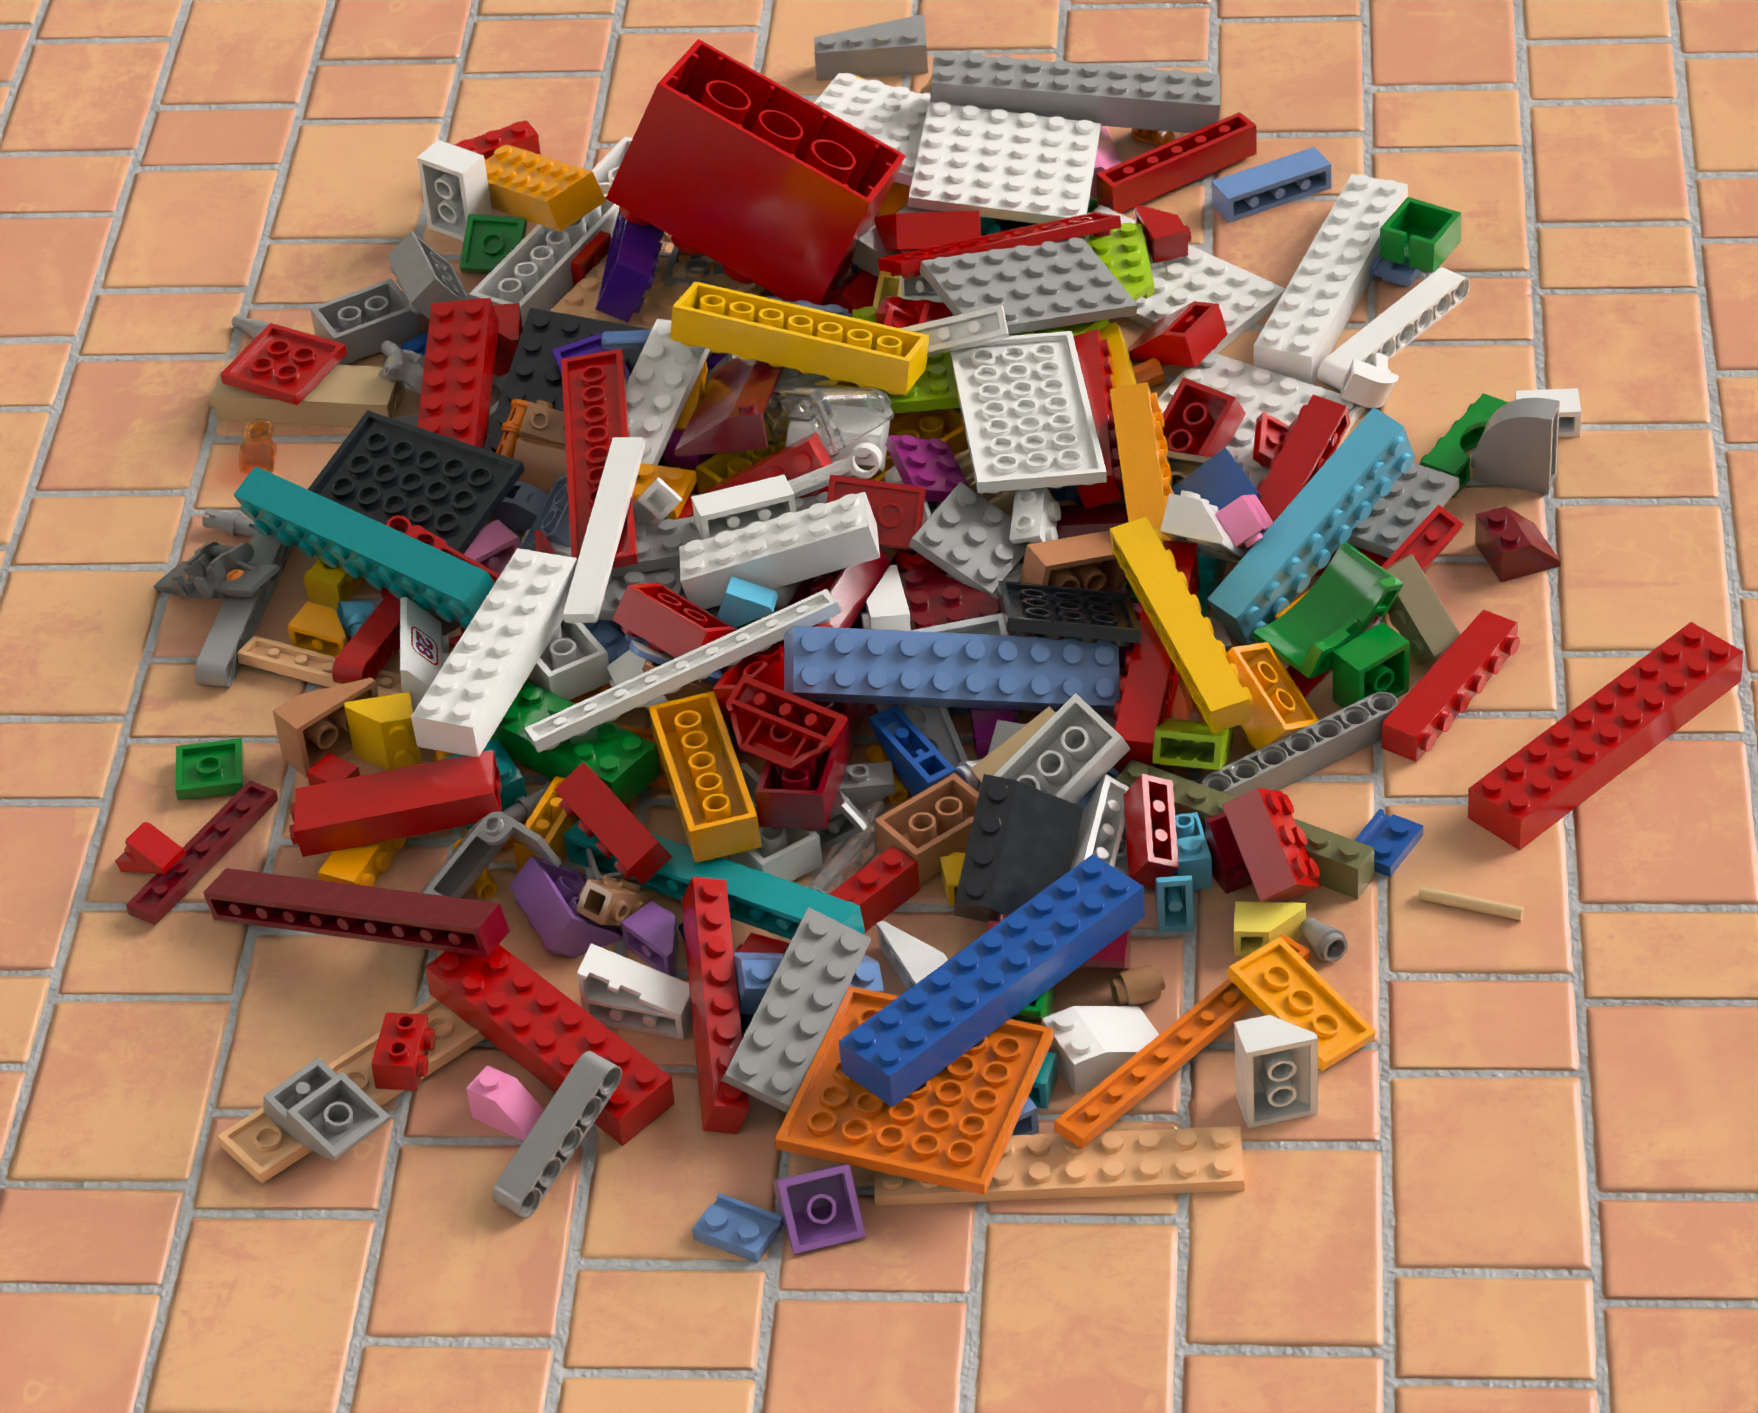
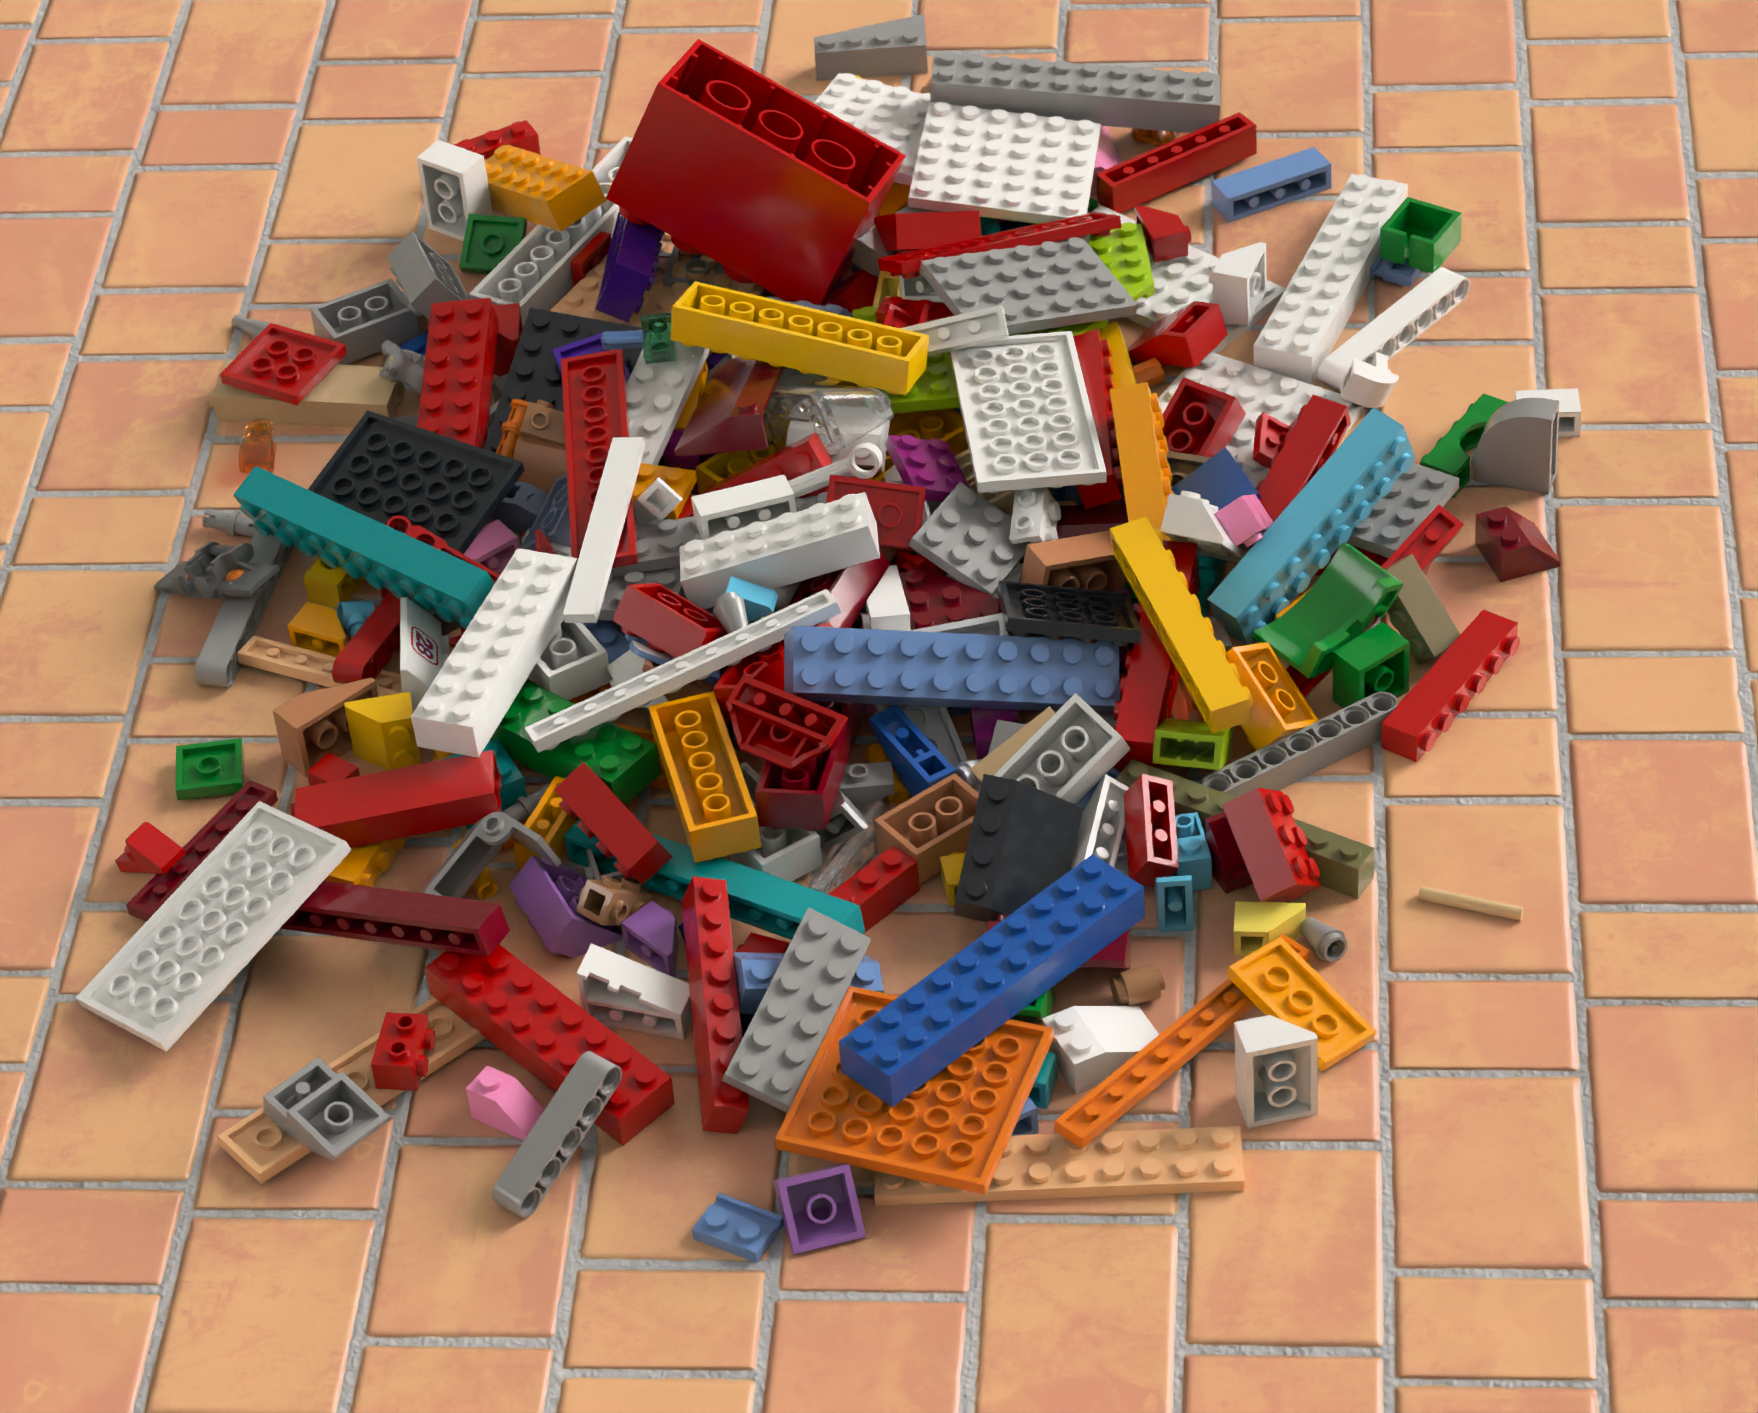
white slope [877,921,948,990] -> none
blue plate [1354,809,1424,877] -> none
red brick [1468,622,1743,850] -> none
none -> white plate [76,801,351,1052]
none -> clear green bracket [641,313,676,364]
none -> light grey cone [713,592,748,634]
none -> white slope [1209,242,1267,327]

